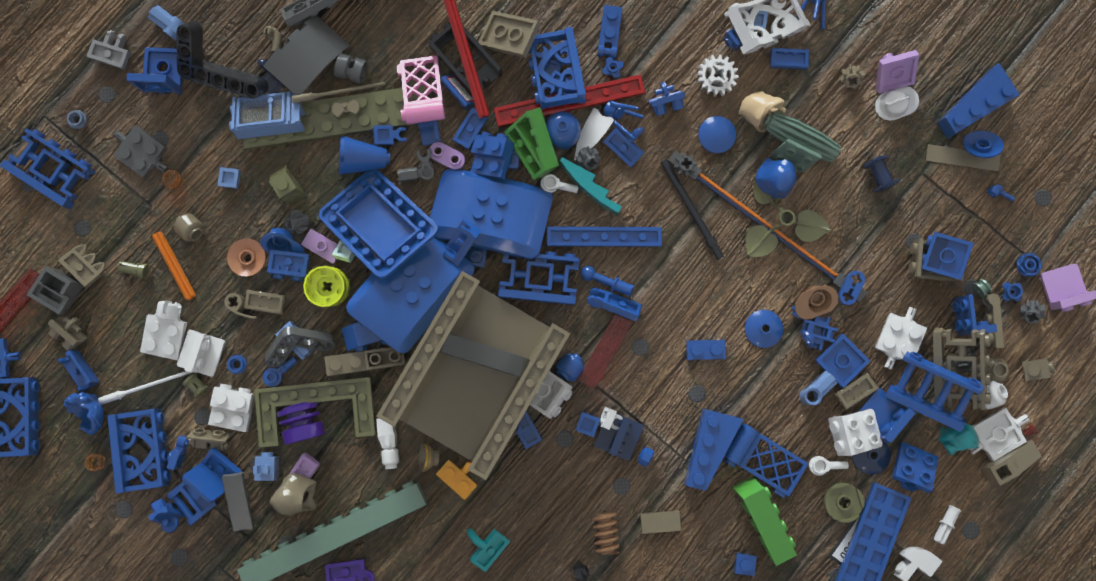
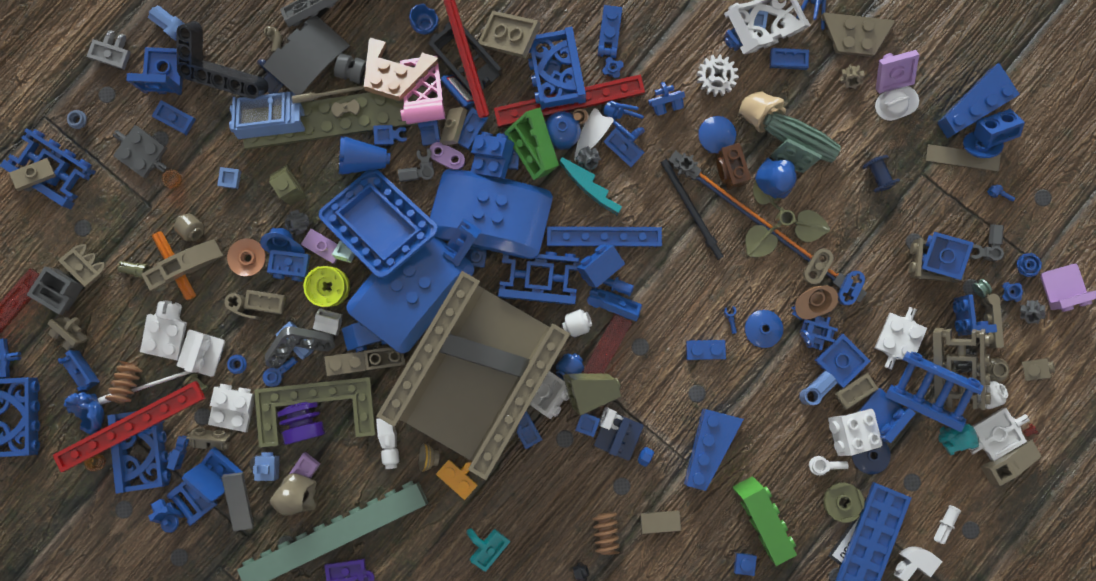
white plate [541,174,578,193] -> none
blue piece [724,423,809,498] -> none
blue plate [892,442,939,493] -> none
none -> dark tan plate [9,158,56,191]
none -> red plate [53,381,206,473]
none -> medium nougat piece [105,361,143,404]
none -> dark tan slope [141,239,224,292]
none -> blue plate [152,100,196,136]
none -> white piece [313,308,343,335]
none -> wing [364,38,438,101]
none -> blue hair [409,4,439,35]
none -> dark tan plate [440,107,467,145]
none -> white head [562,309,592,337]
none -> olive slope [563,374,621,416]
none -> medium nougat cylinder [573,109,589,124]
none -> blue brick [577,244,625,288]
none -> reddish brown brick [716,143,751,190]
none -> blue hand [724,306,737,334]
none -> dark tan plate [803,248,834,285]
none -> dark tan wing [821,13,894,57]
none -> dark grey bar [969,225,1004,262]
none -> blue brick [974,109,1025,149]

